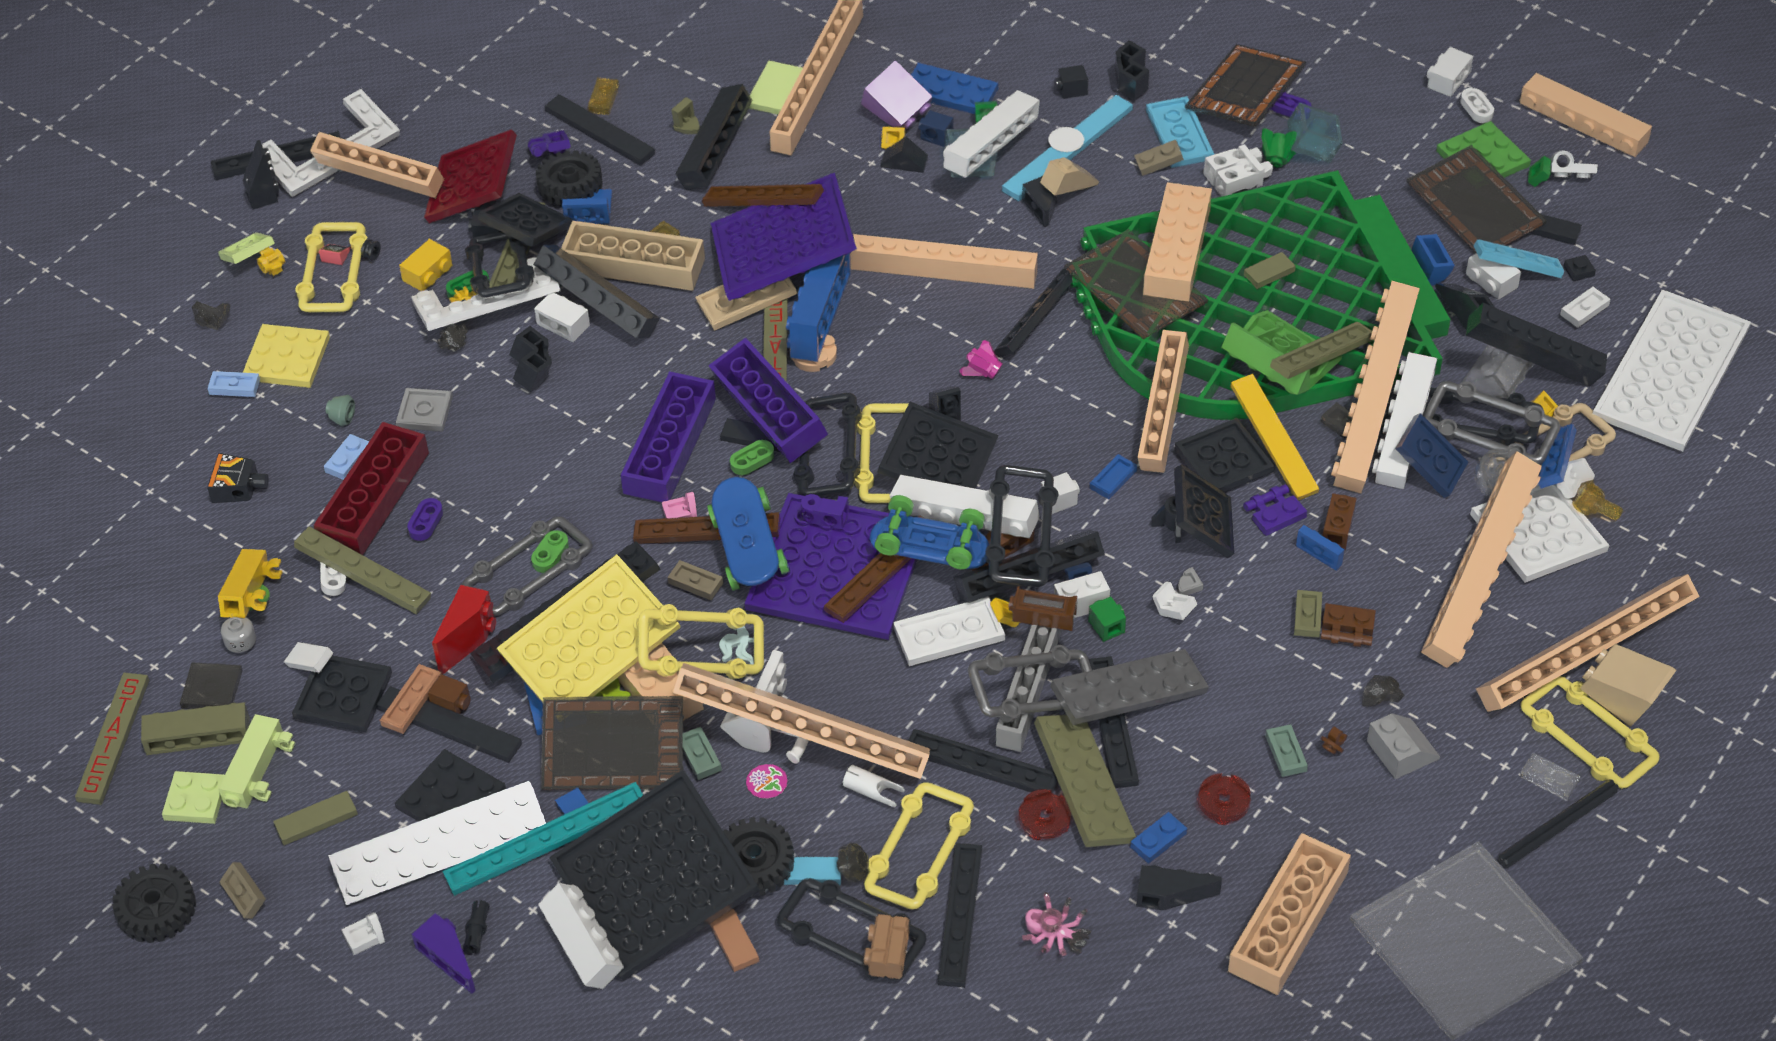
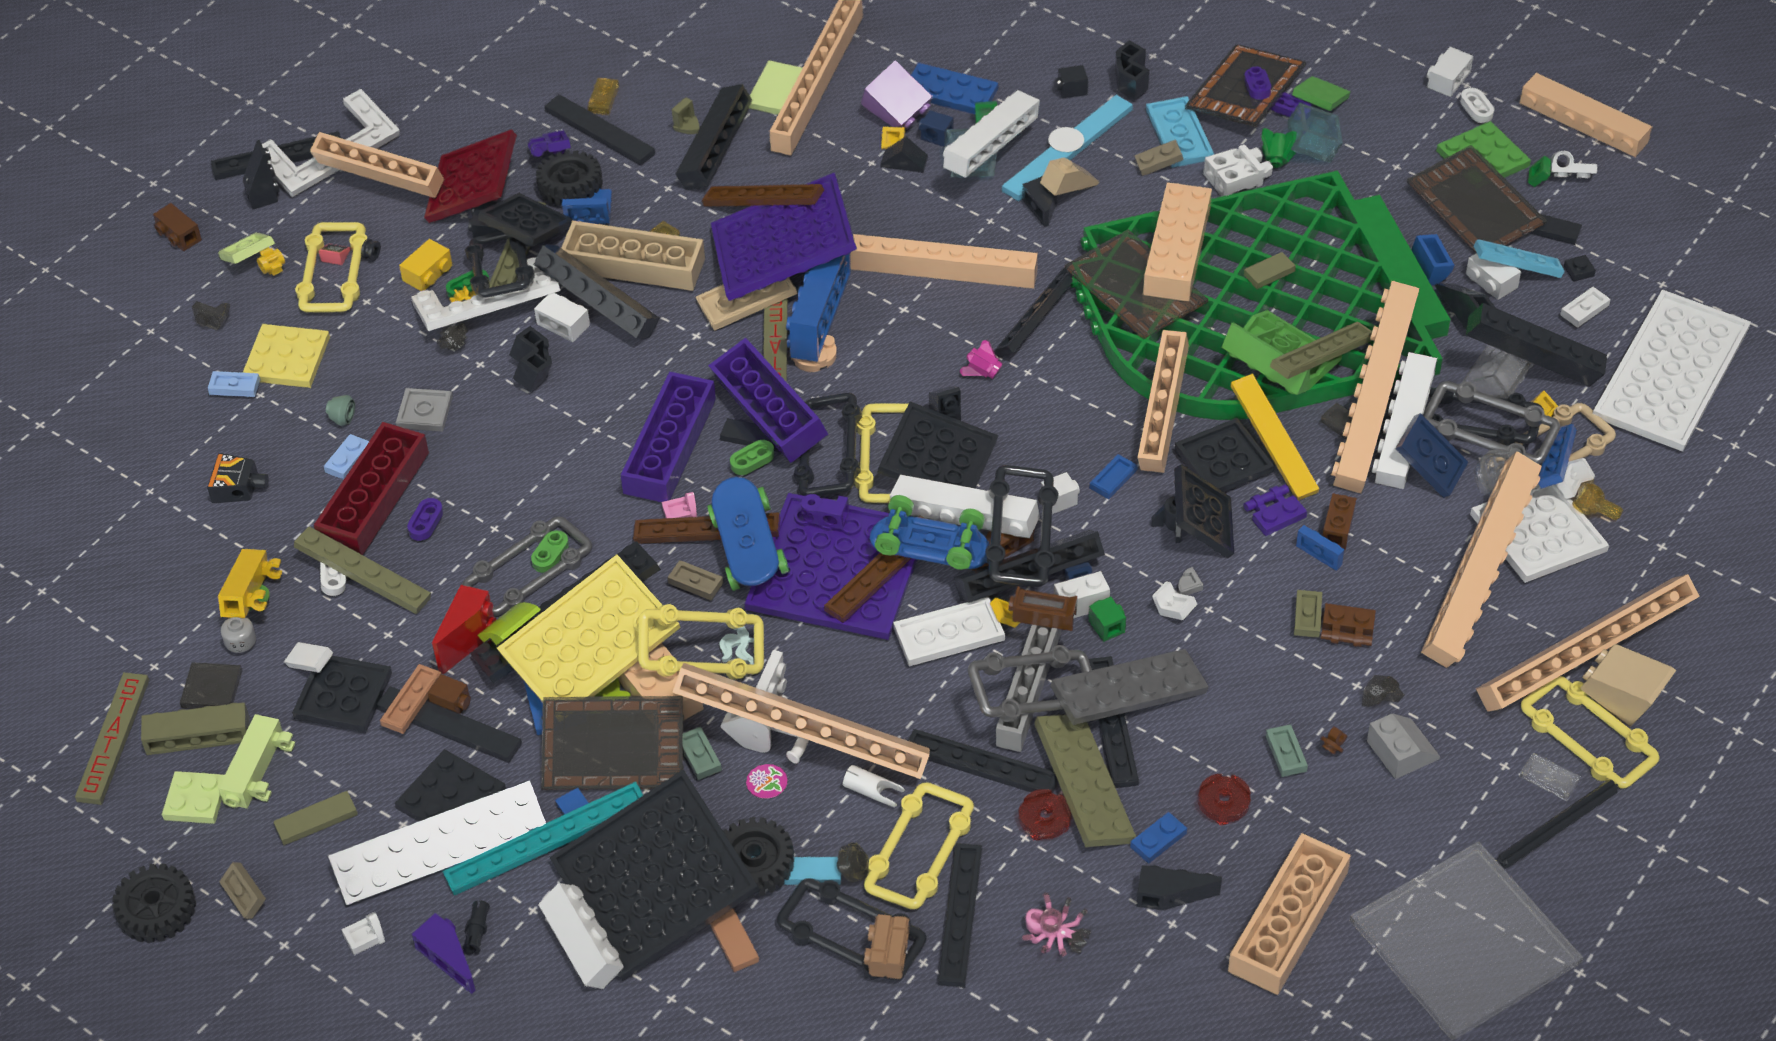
none -> reddish brown brick [153,203,202,251]
none -> lime slope [478,602,540,645]
none -> dark purple plate [1245,66,1271,100]
none -> bright green tile [1292,76,1350,111]

